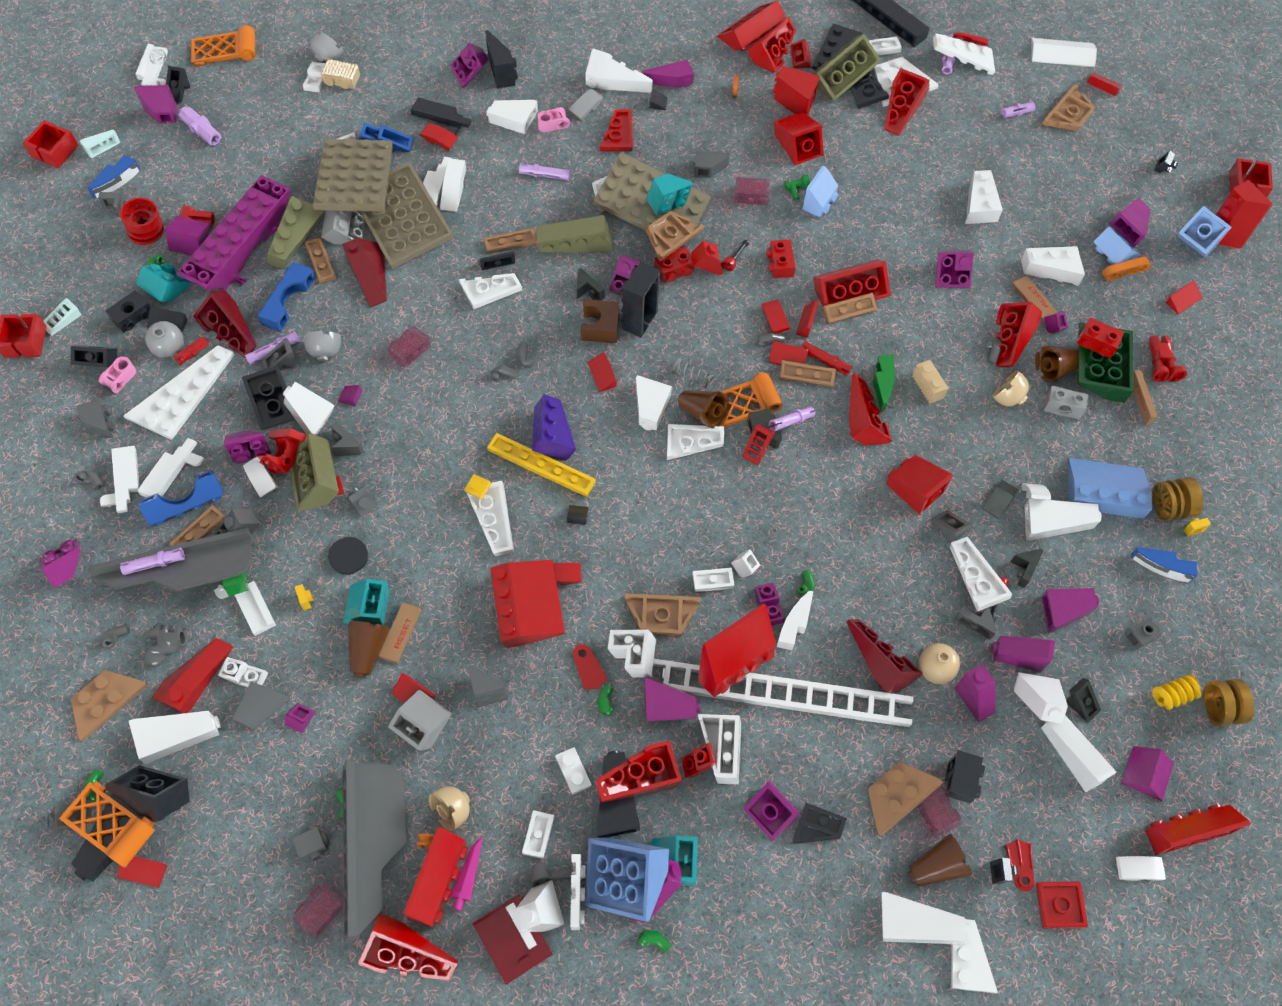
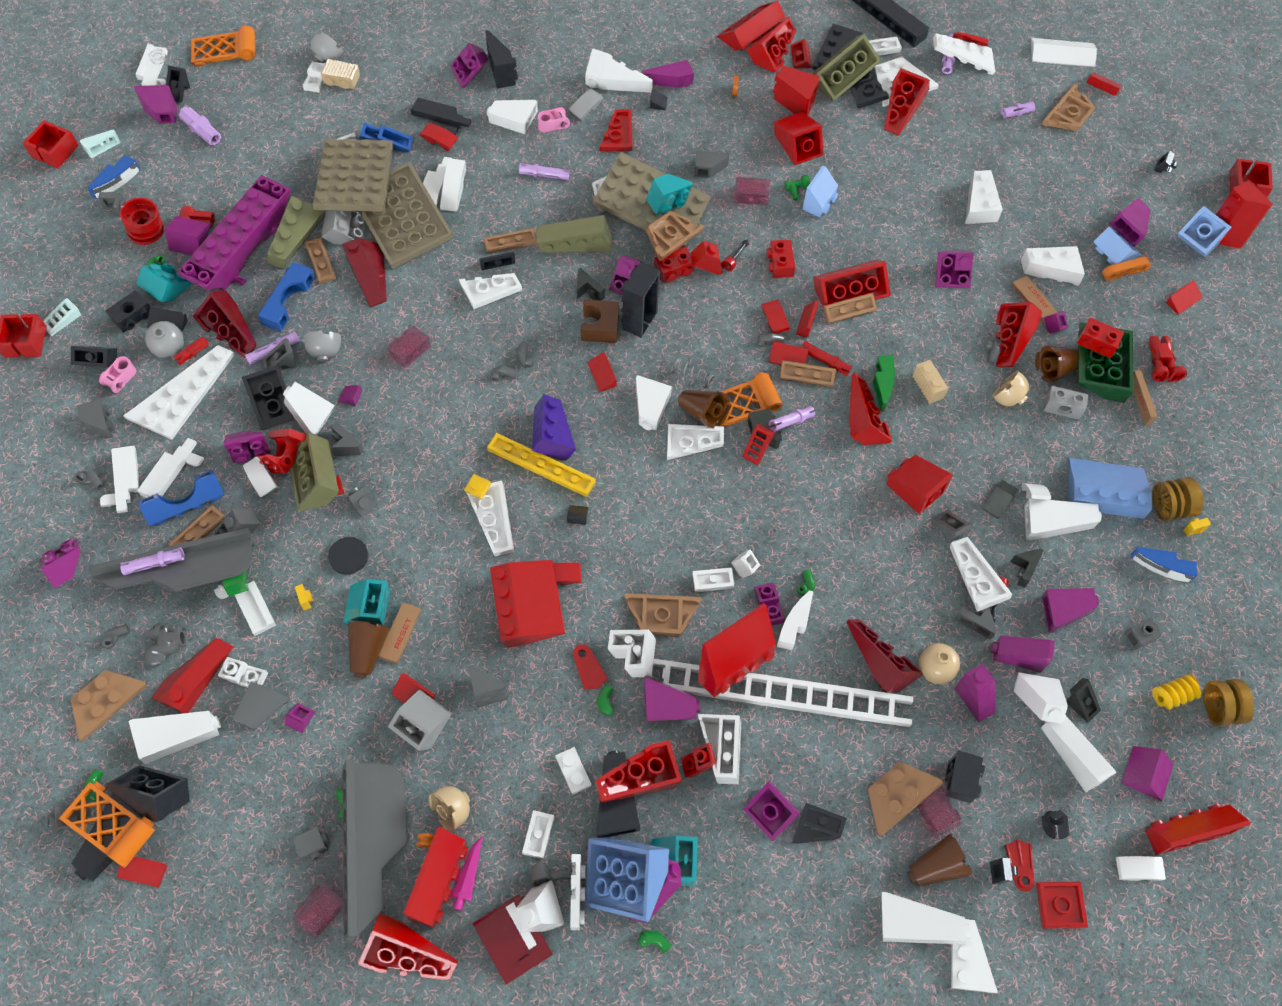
none -> black plate [1041,810,1070,839]

